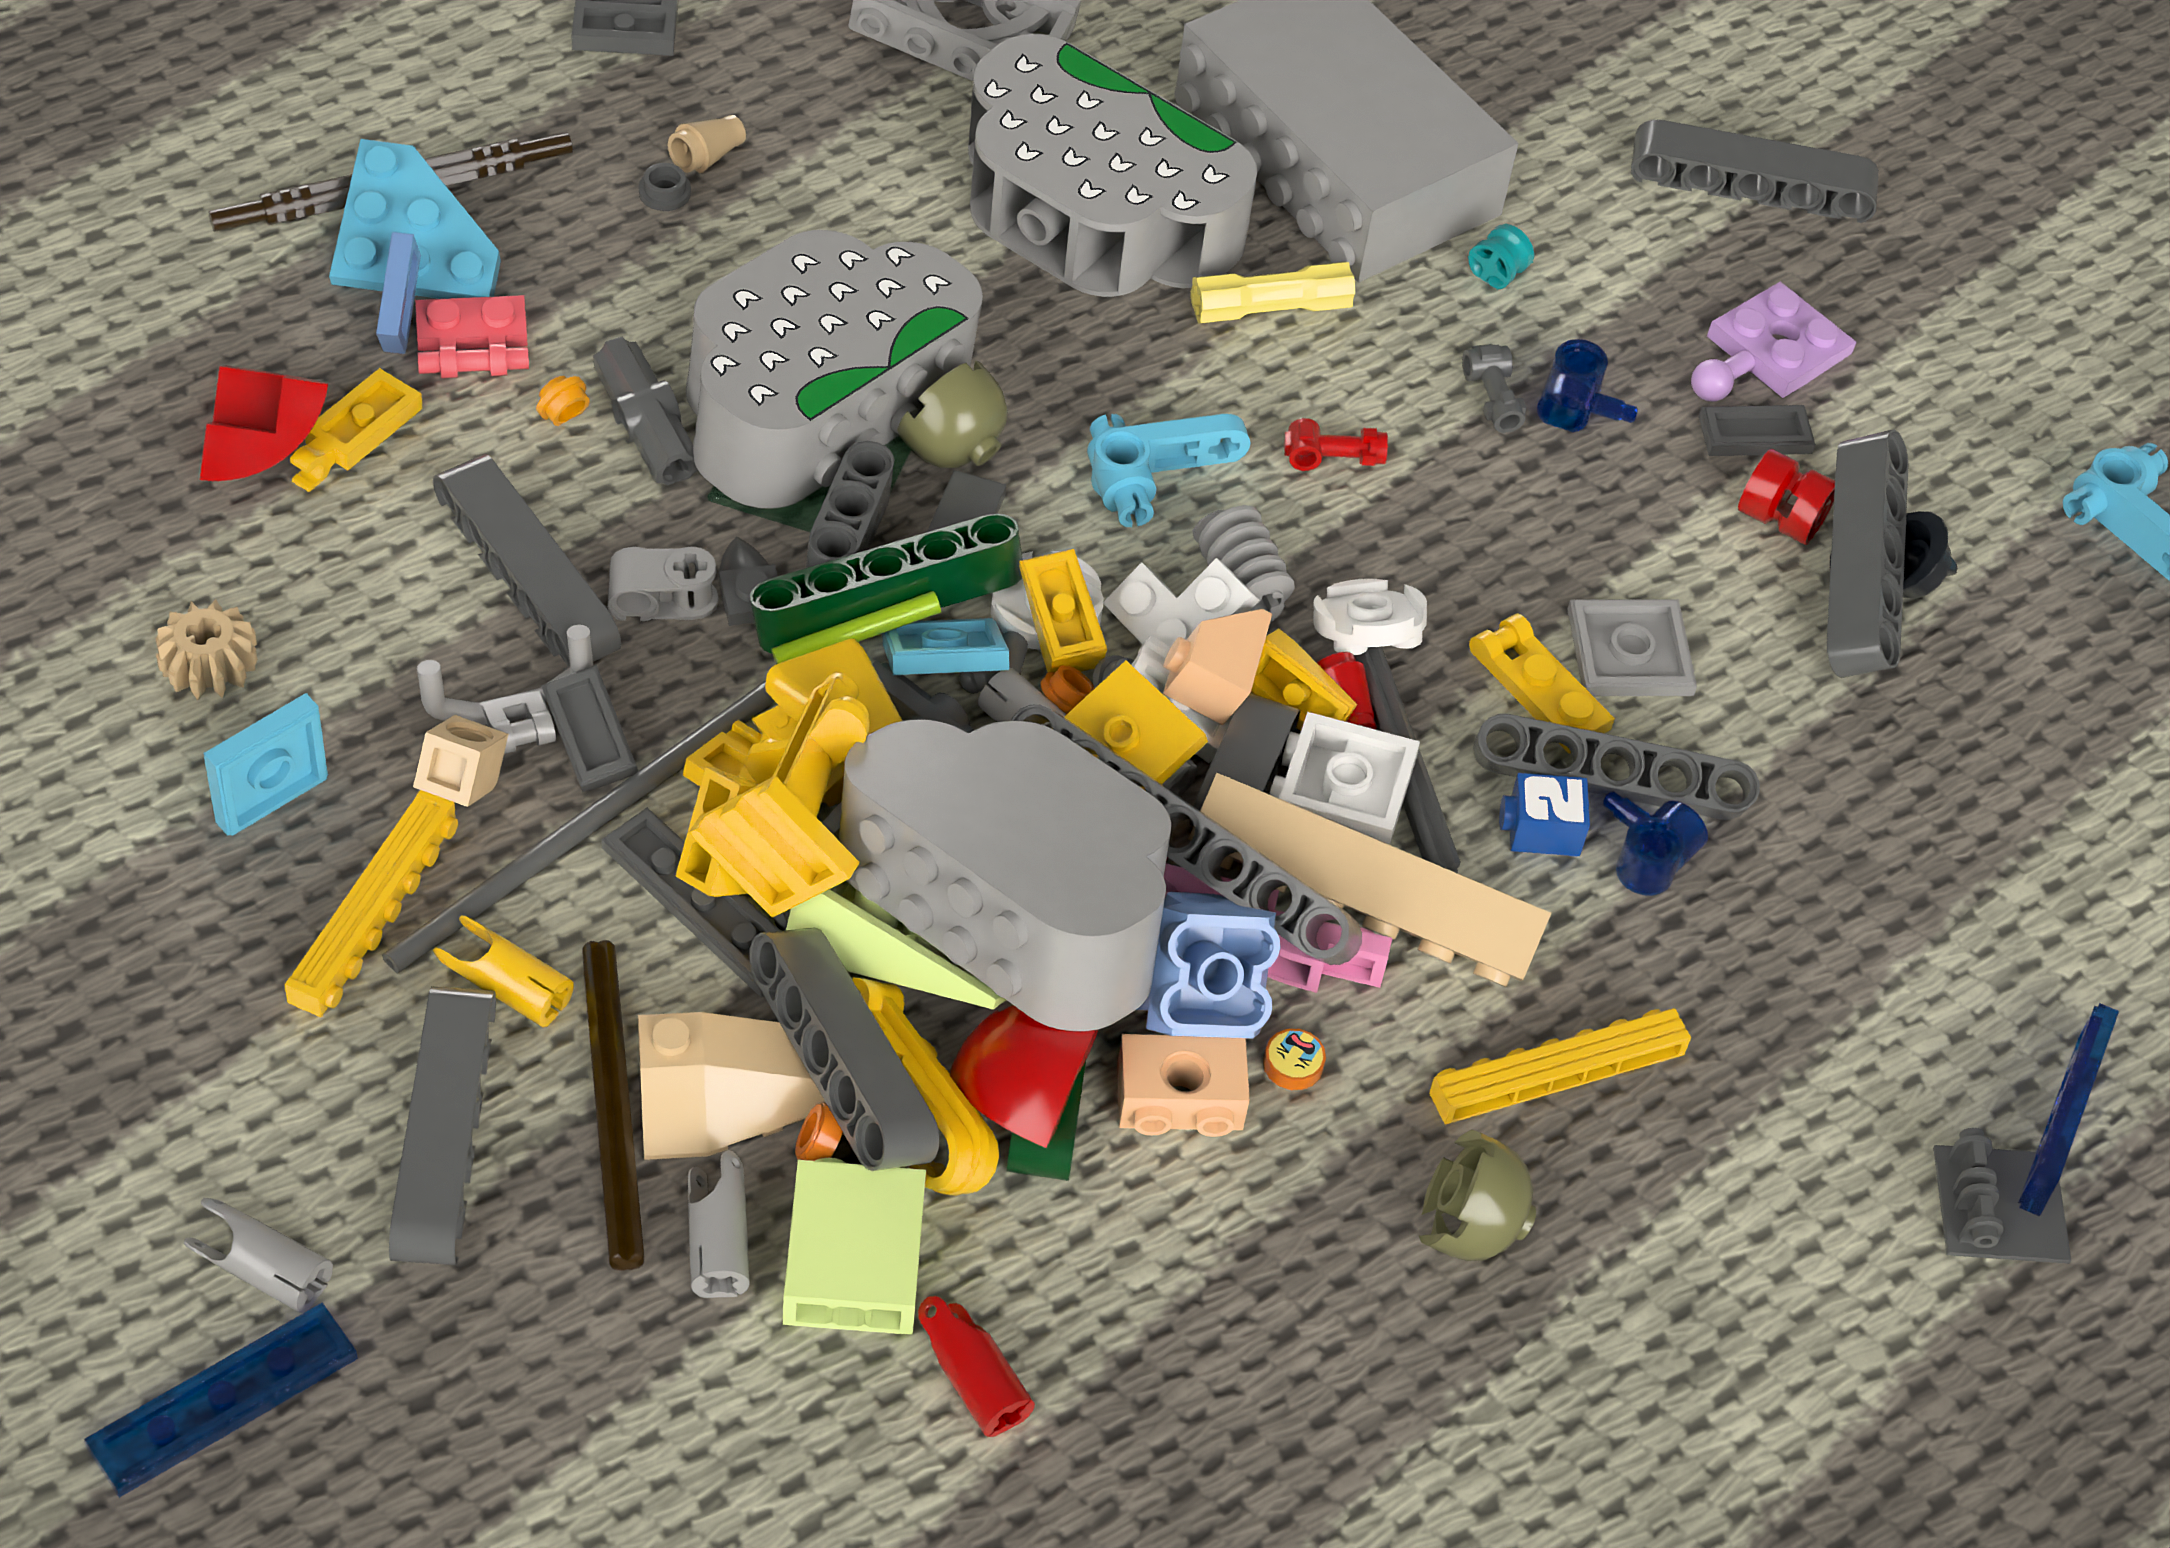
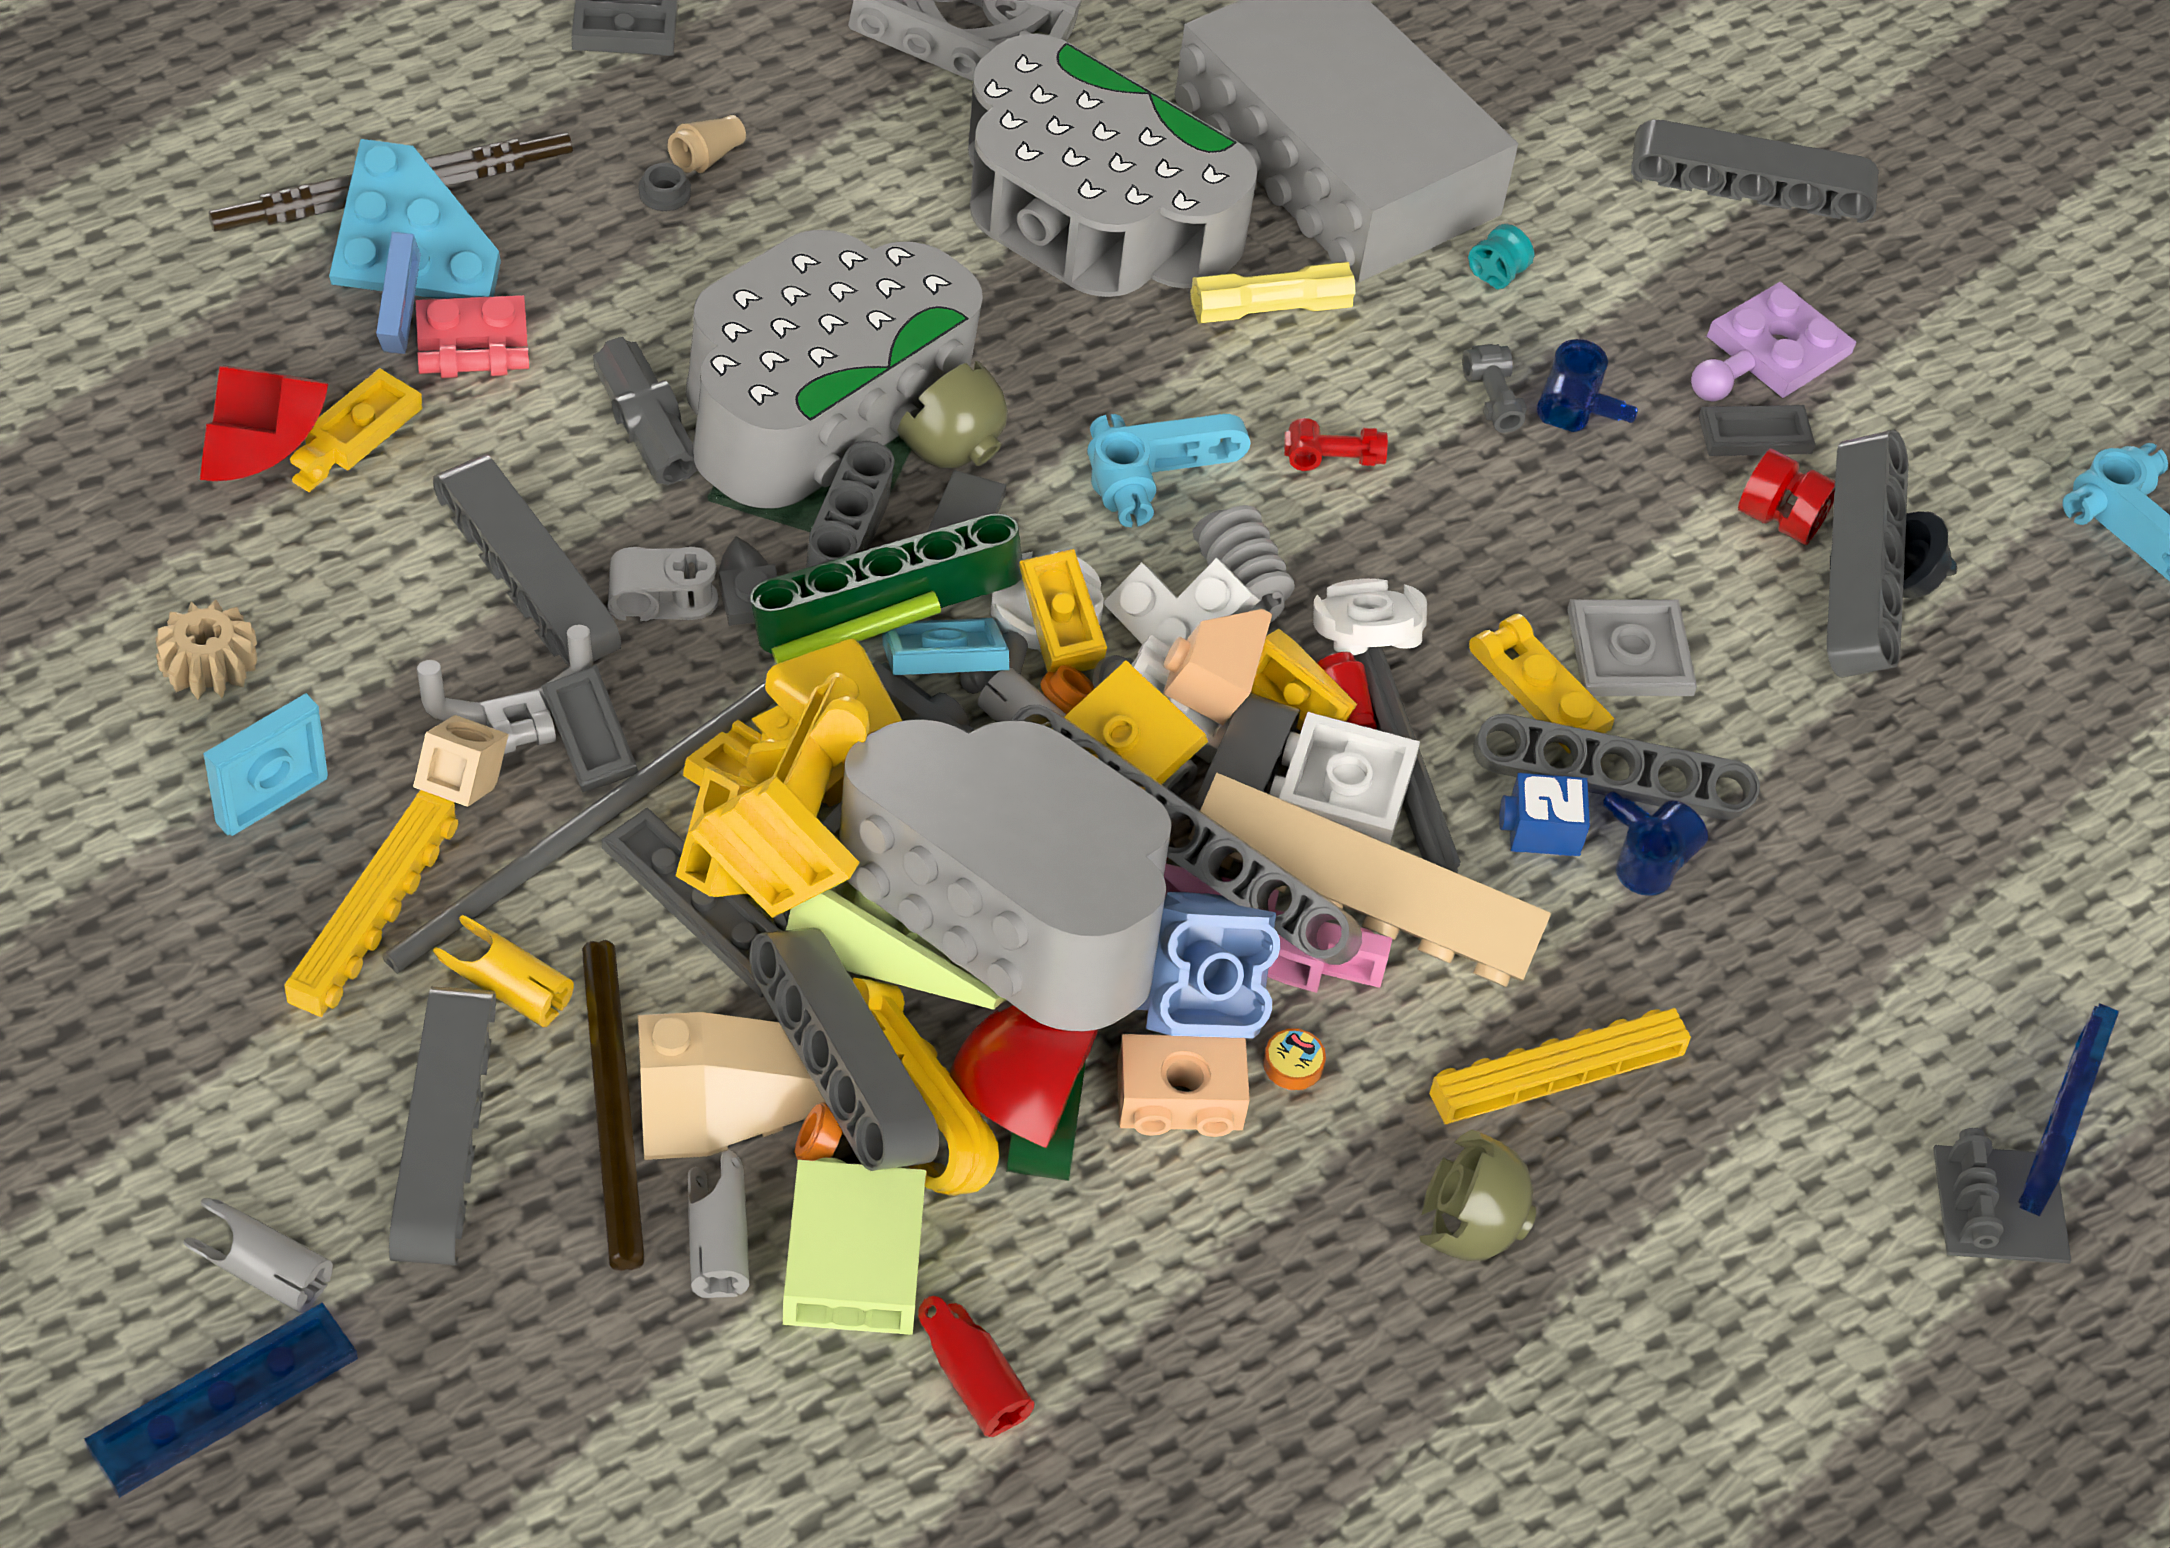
light orange plate [536,376,590,426] -> none

